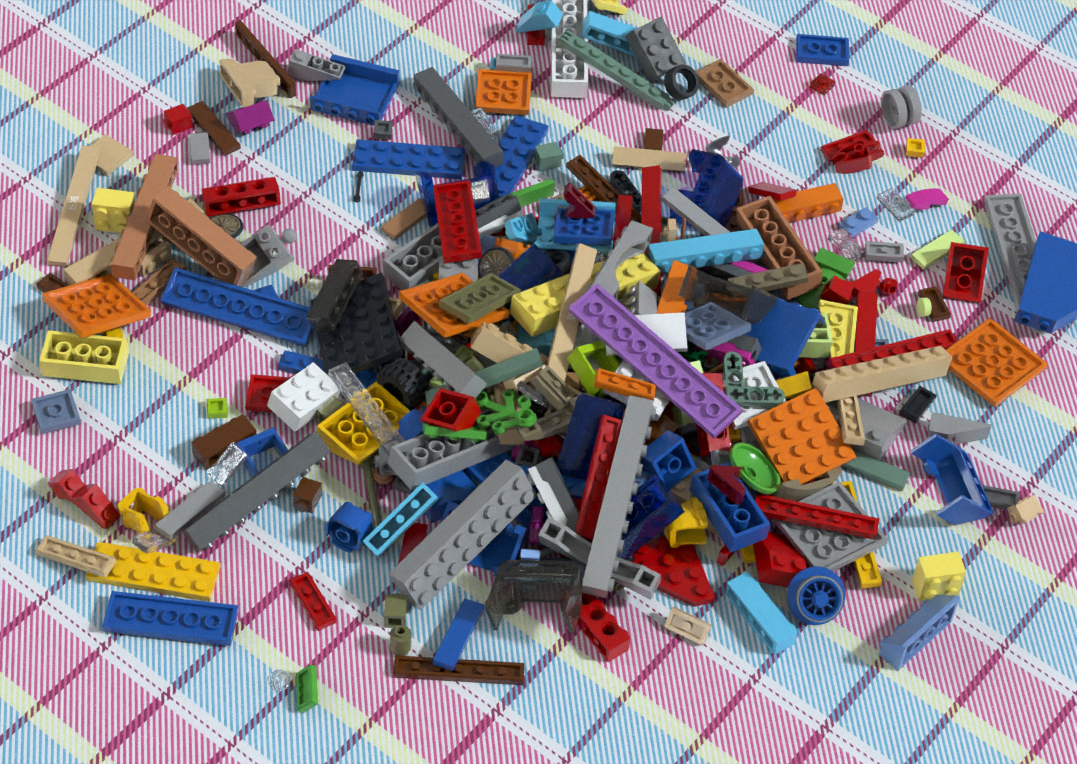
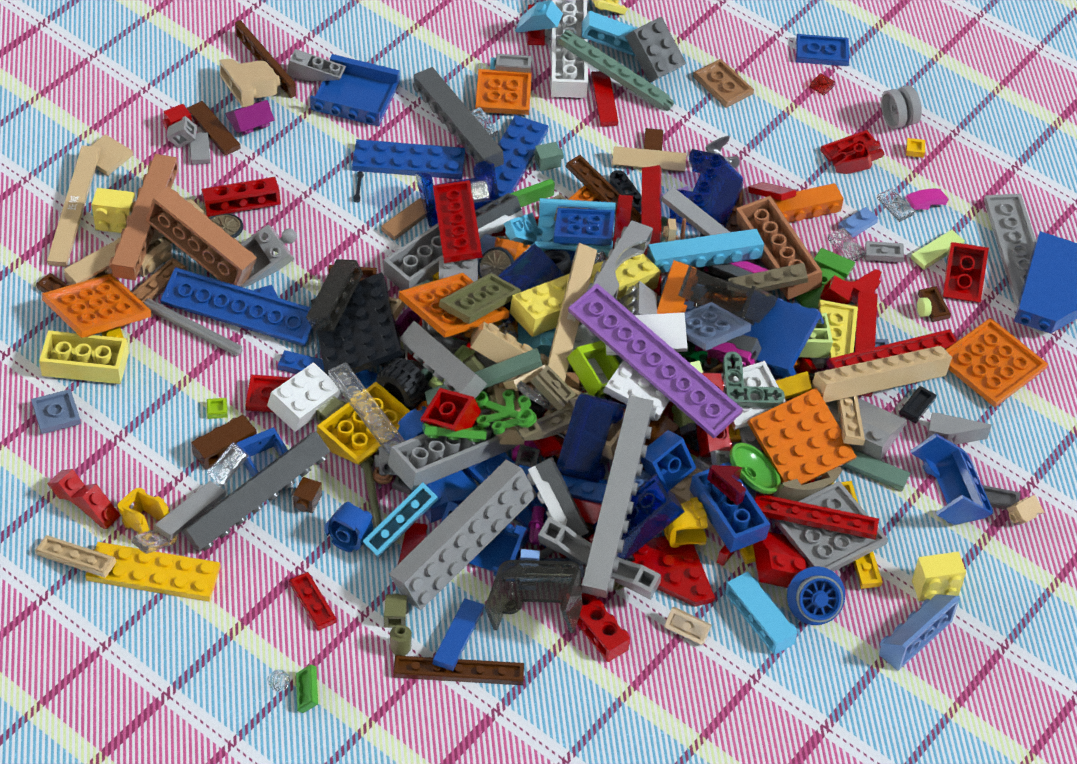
blue plate [102,591,239,646] -> none
dark grey plate [373,120,393,140] -> none
dark red slope [563,182,596,219] -> none
red tile [575,415,623,541] -> none
orange tile [593,368,656,400] -> none
black tyre [664,64,699,100] -> none
red plate [879,278,898,296] -> none
none -> light grey axle [144,299,242,356]
none -> light grey brick [167,116,197,148]
none -> red tile [591,71,619,127]

